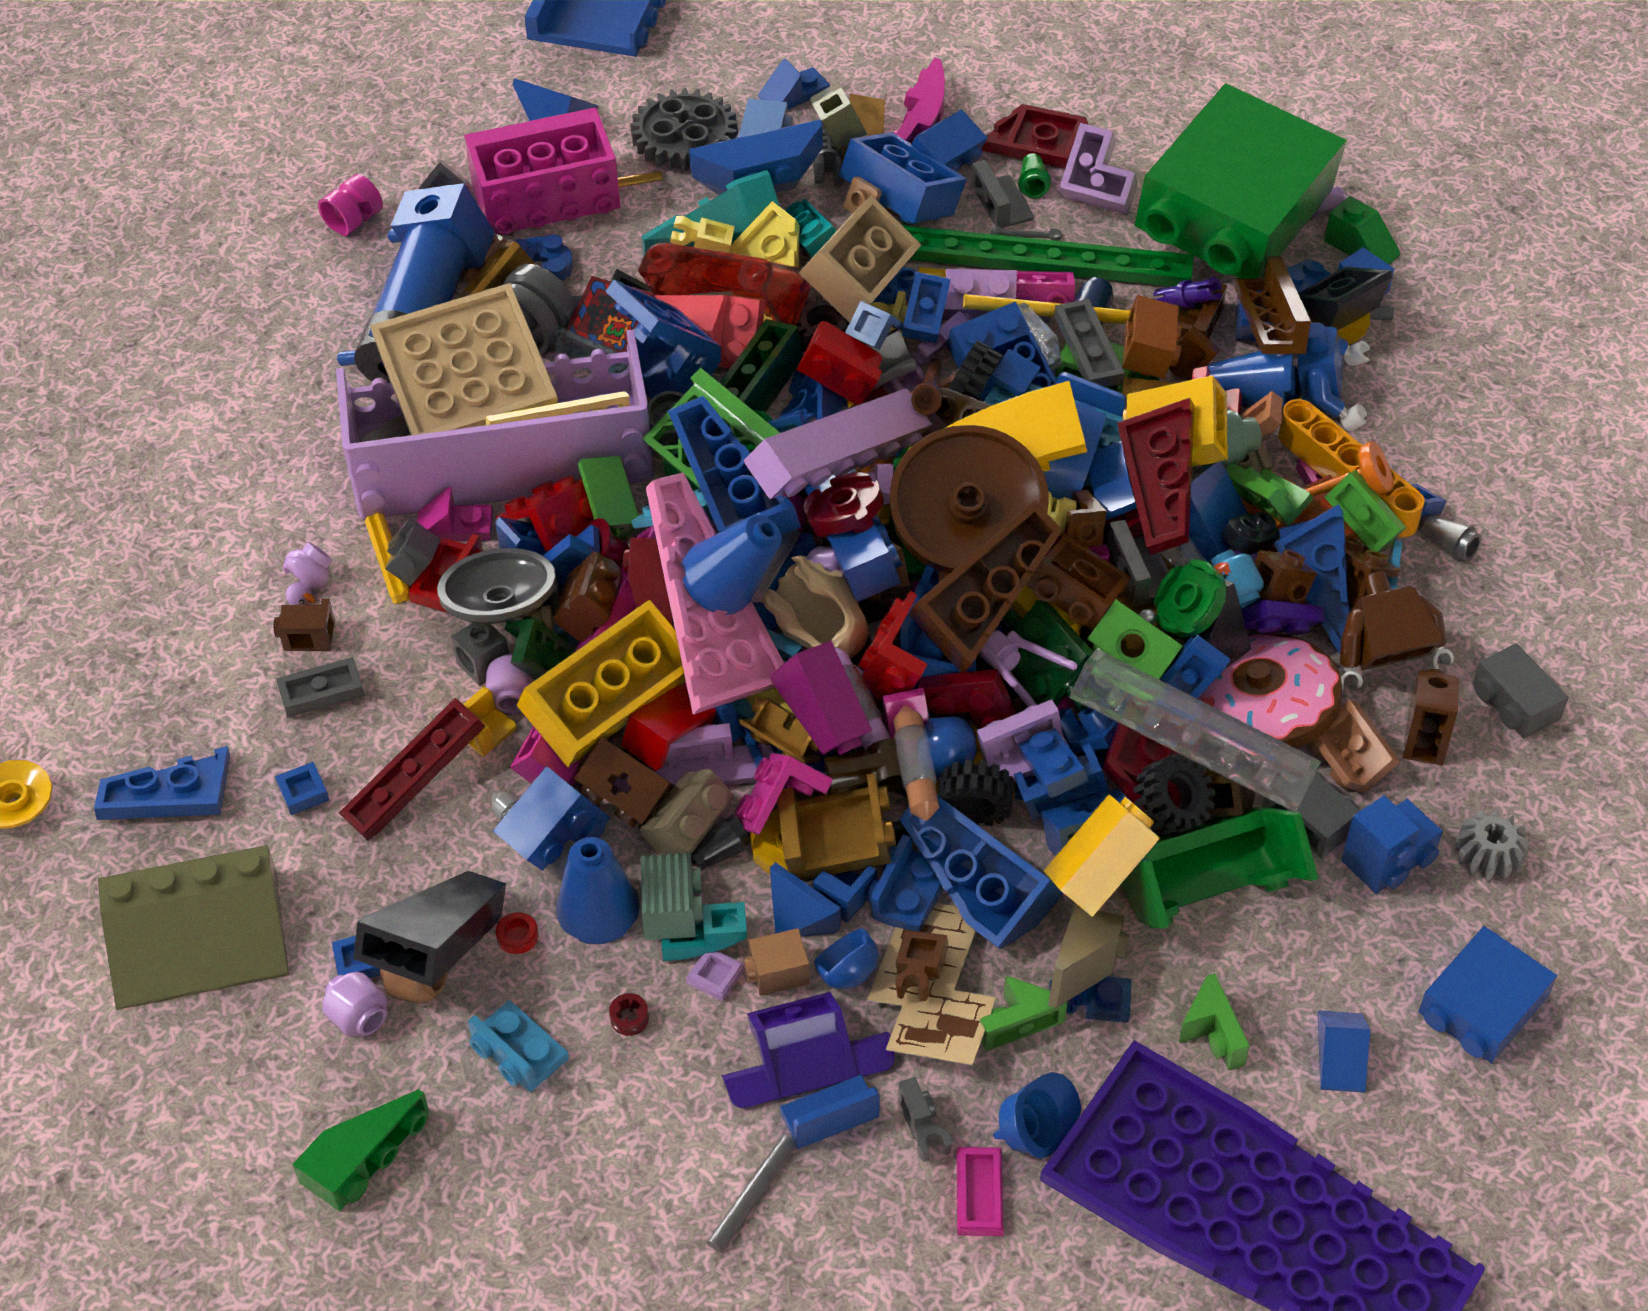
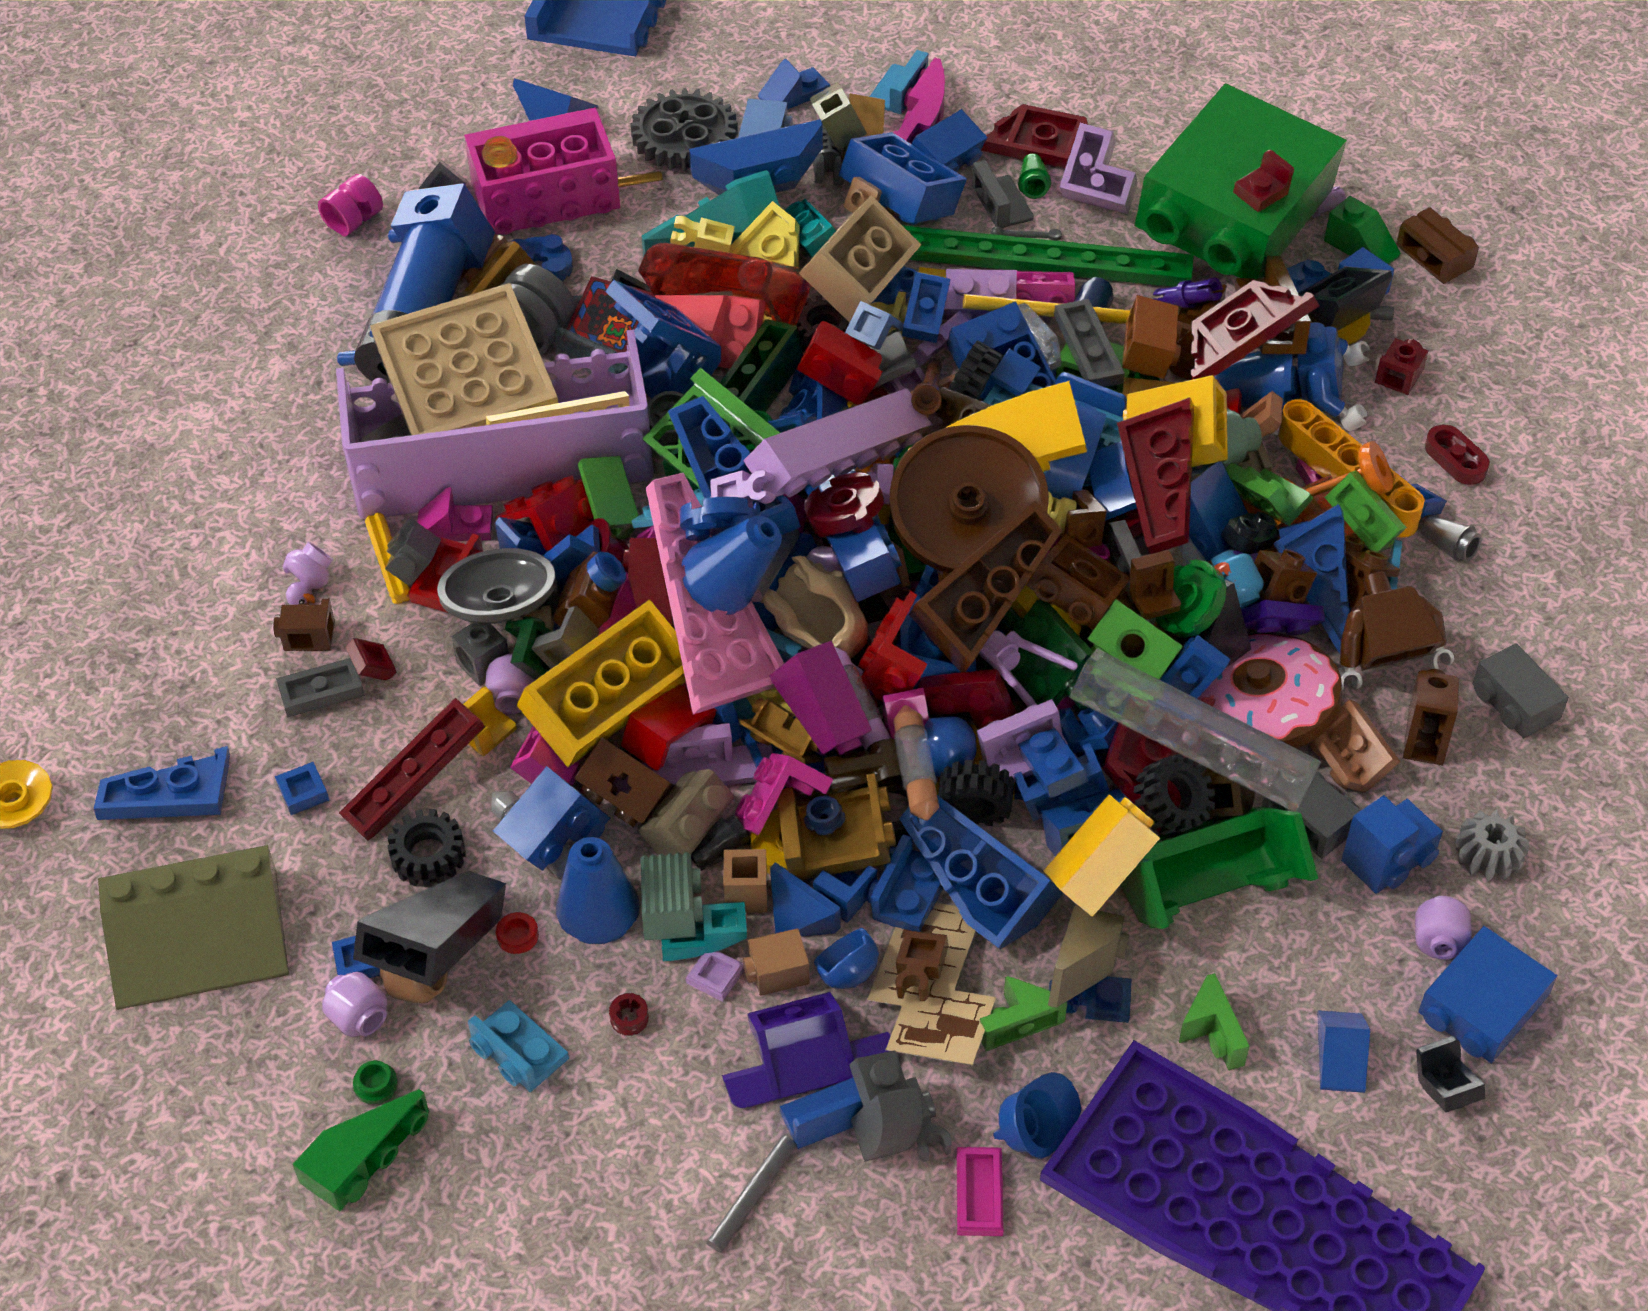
none -> dark red tile [345,638,397,681]
none -> green plate [353,1060,398,1104]
none -> black tyre [387,809,466,887]
none -> clear yellow plate [482,136,517,168]
none -> dark grey panel [532,606,600,669]
none -> blue tile [587,552,626,592]
none -> blue plate [679,497,760,541]
none -> lavender plate [711,470,775,508]
none -> medium nougat brick [723,849,768,913]
none -> dark blue plate [804,796,845,835]
none -> dark grey brick [849,1050,922,1162]
none -> dark azure panel [869,50,929,114]
none -> reddish brown bracket [1129,550,1181,620]
none -> dark red wing [1191,280,1319,379]
none -> dark red bracket [1233,150,1294,212]
none -> dark red brick [1375,338,1429,395]
none -> reddish brown brick [1396,207,1479,284]
none -> lavender head [1415,896,1472,960]
none -> black bracket [1416,1036,1486,1112]
none -> dark red plate [1425,424,1490,485]

